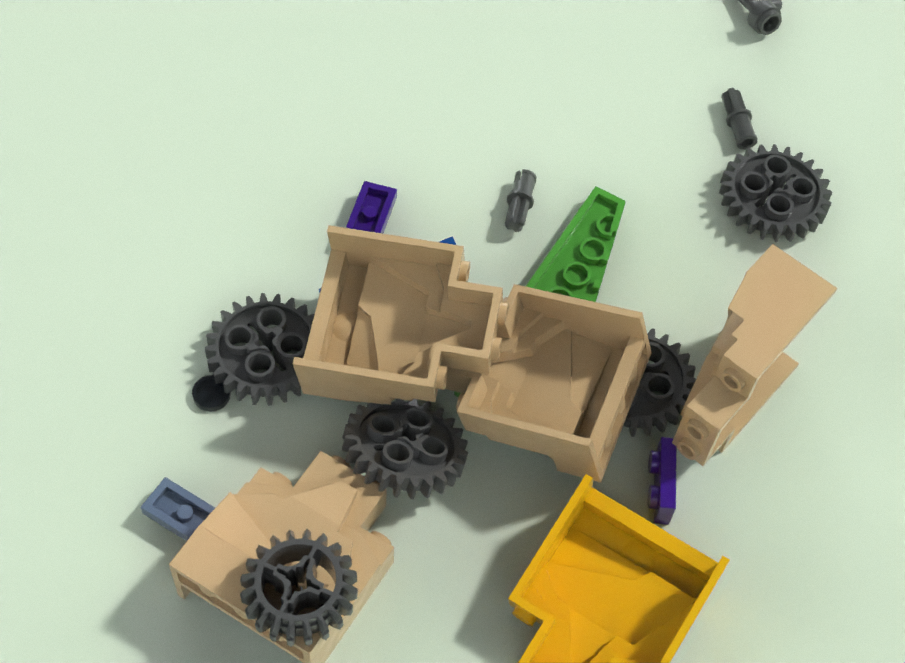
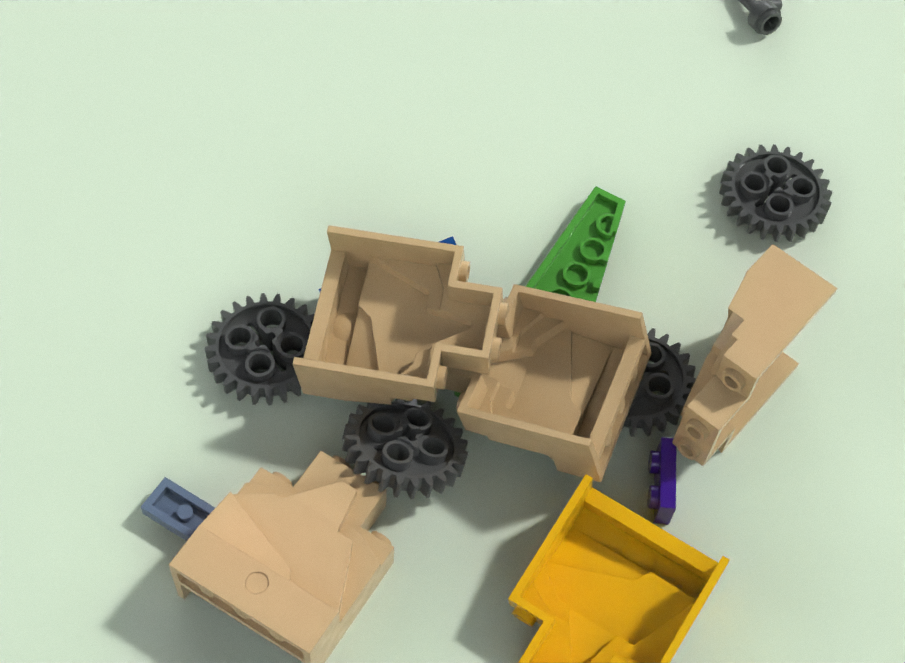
black piece [192,375,231,412] -> none
dark grey gear [240,529,358,647] -> none
dark purple plate [346,181,397,234] -> none
dark grey axle [505,169,537,232] -> none
dark grey axle [721,88,758,149] -> none

